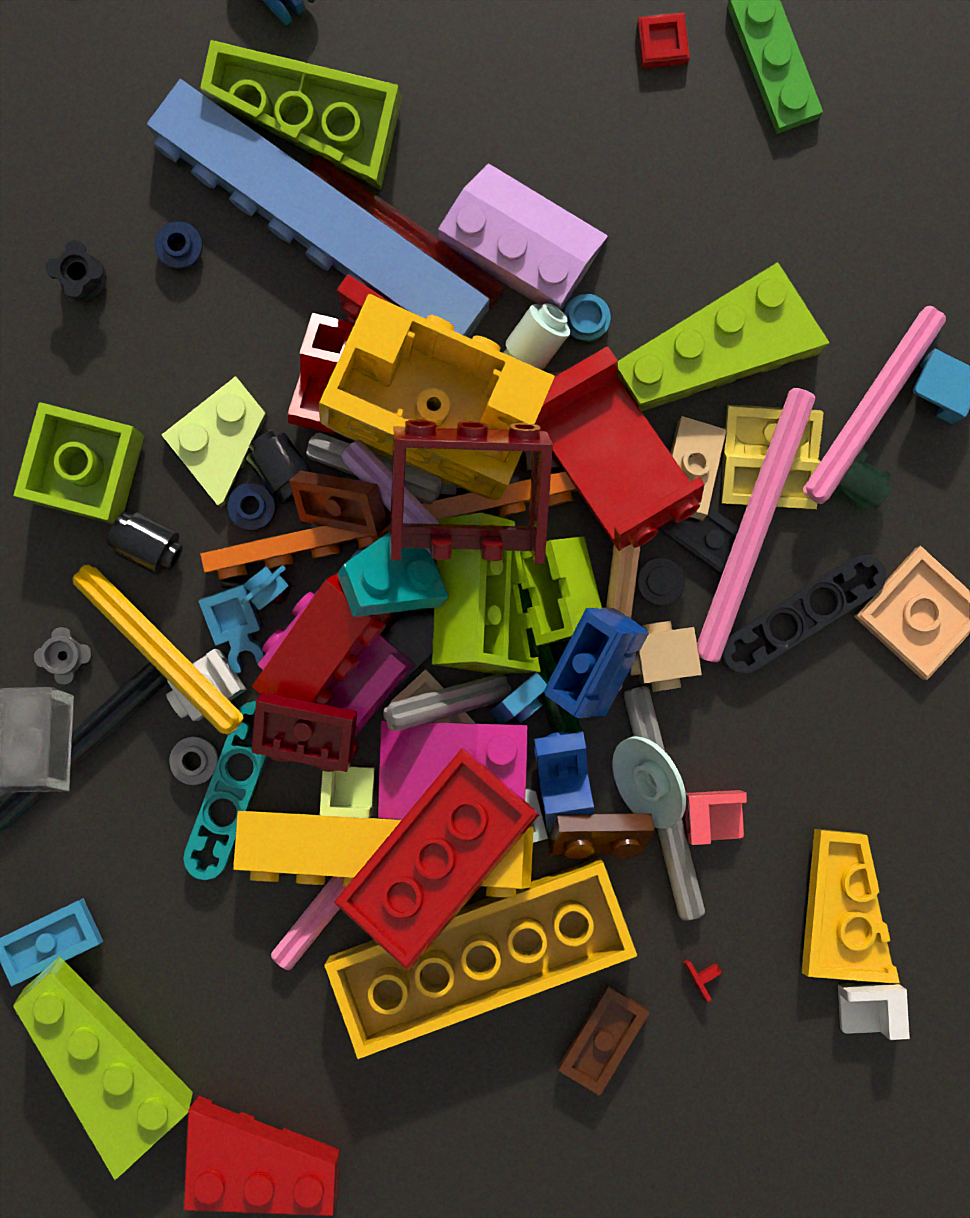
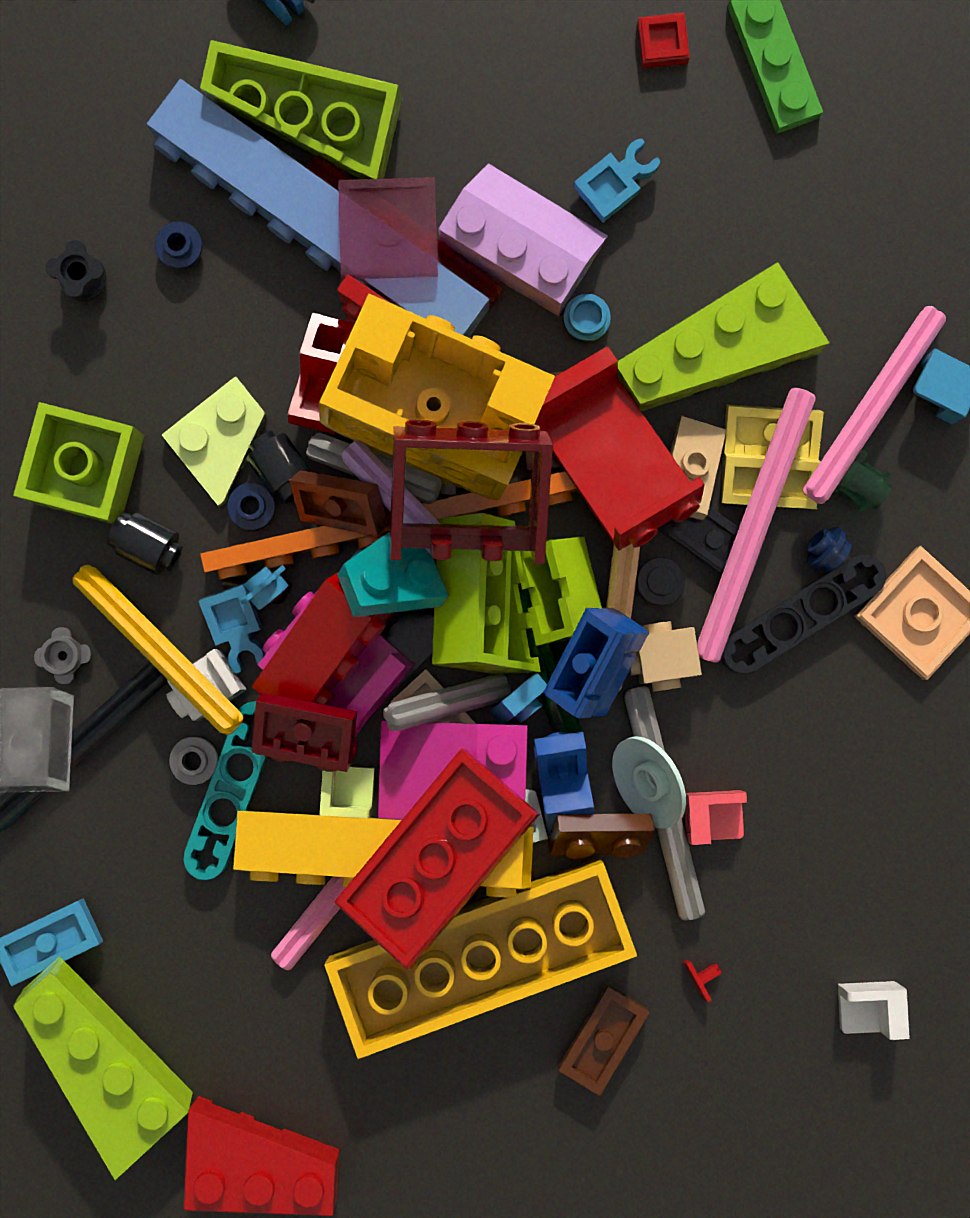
light aqua brick [504,303,570,370] -> none
yellow wing [802,829,900,984] -> none
none -> clear pink tile [338,177,438,280]
none -> dark azure plate [573,138,661,223]
none -> dark blue plate [807,527,852,572]

